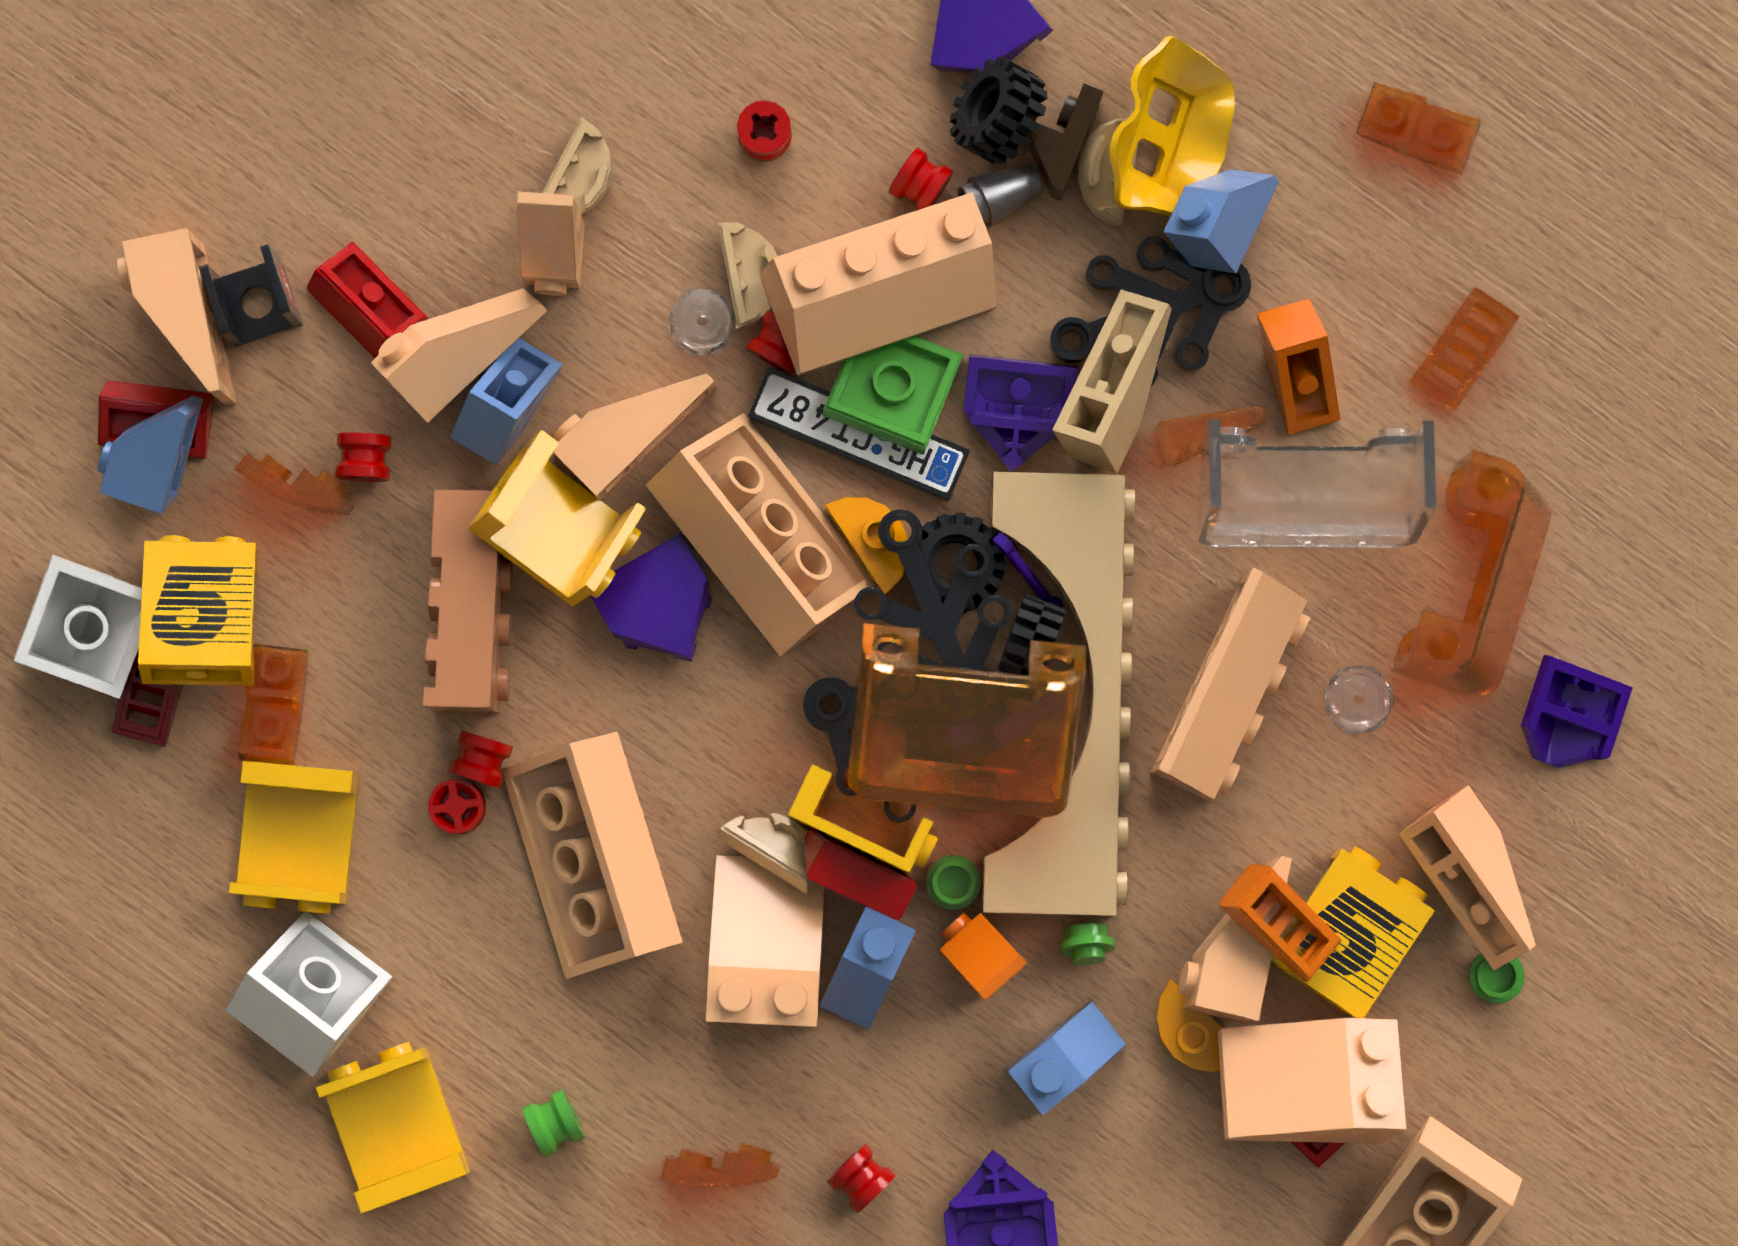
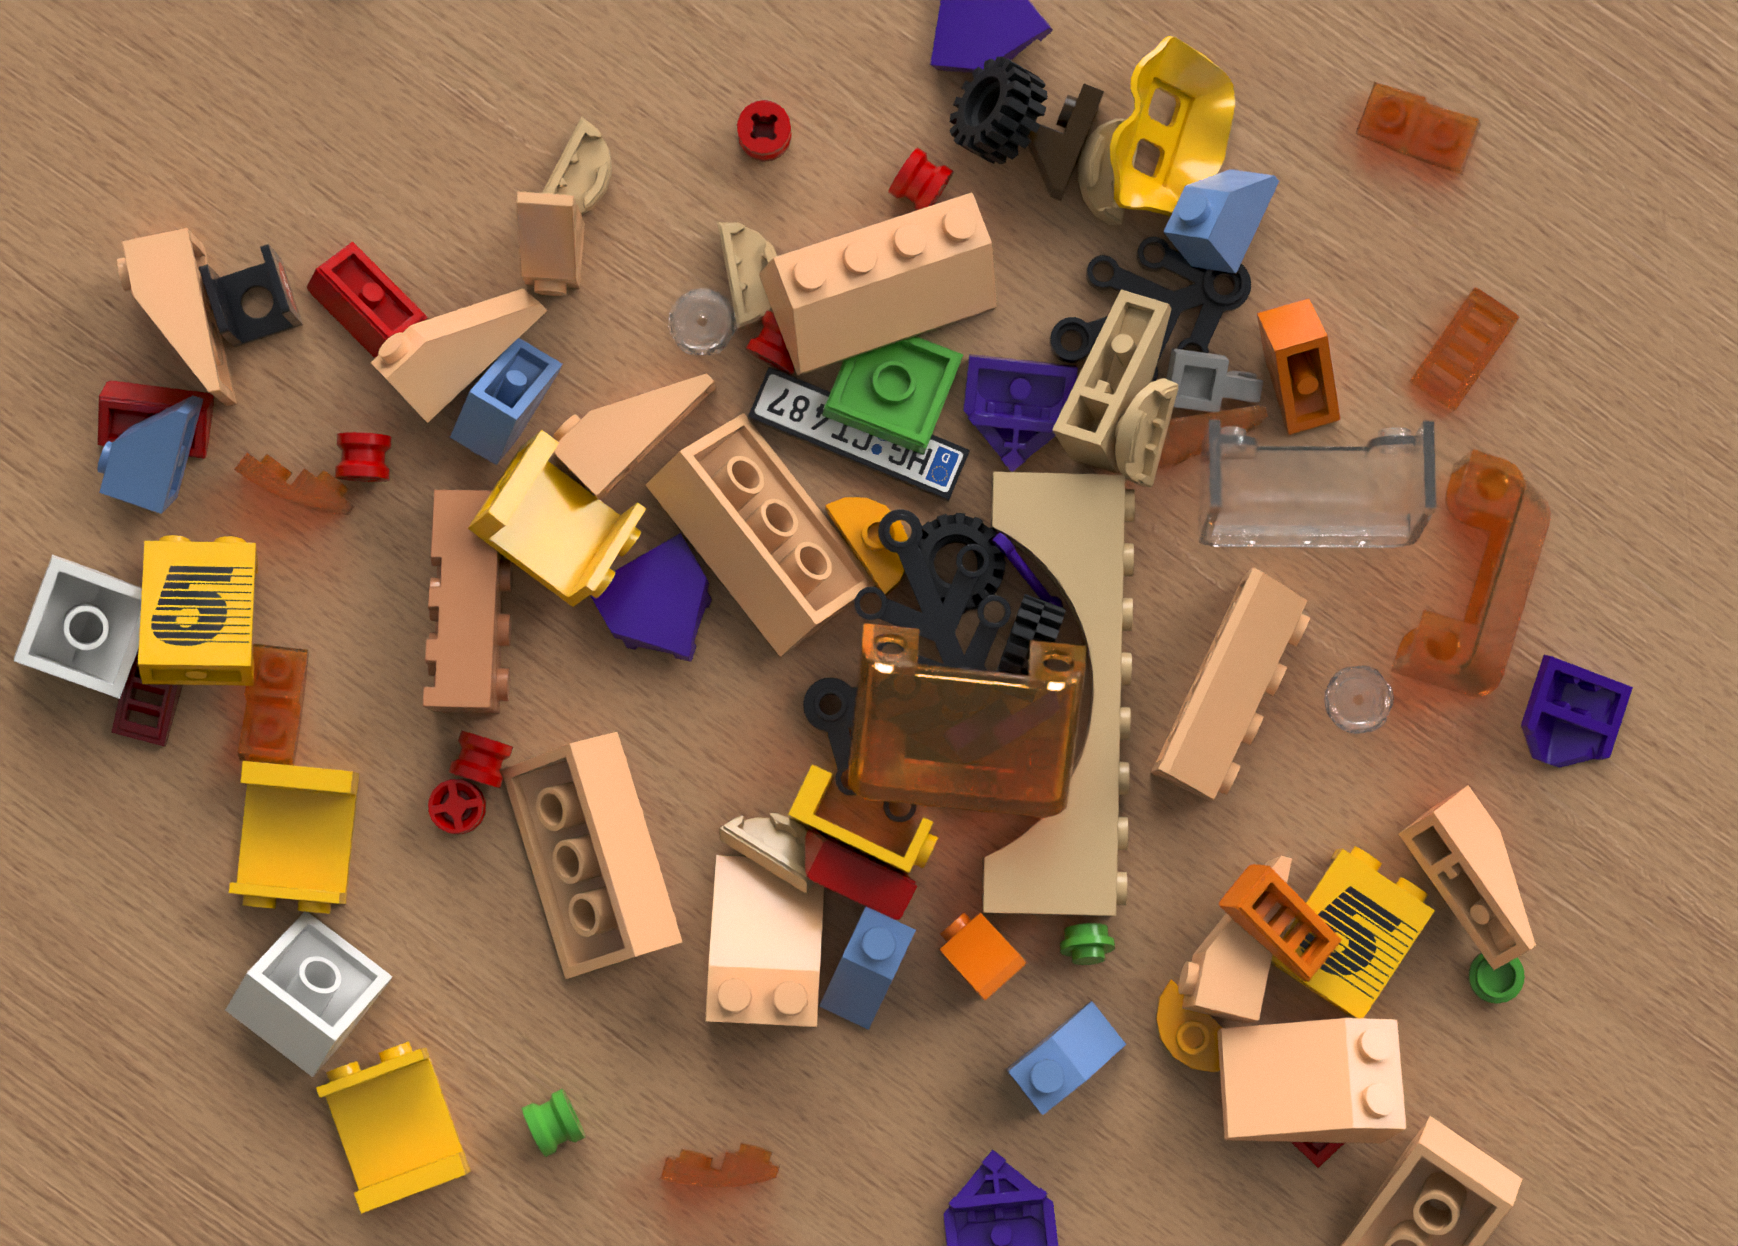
red wheel [826,1144,896,1214] -> none
bright green plate [926,855,981,910] -> none
flat silver cone [958,164,1043,228] -> none
none -> tan plate [1115,378,1179,488]
none -> light grey plate [1166,348,1263,413]

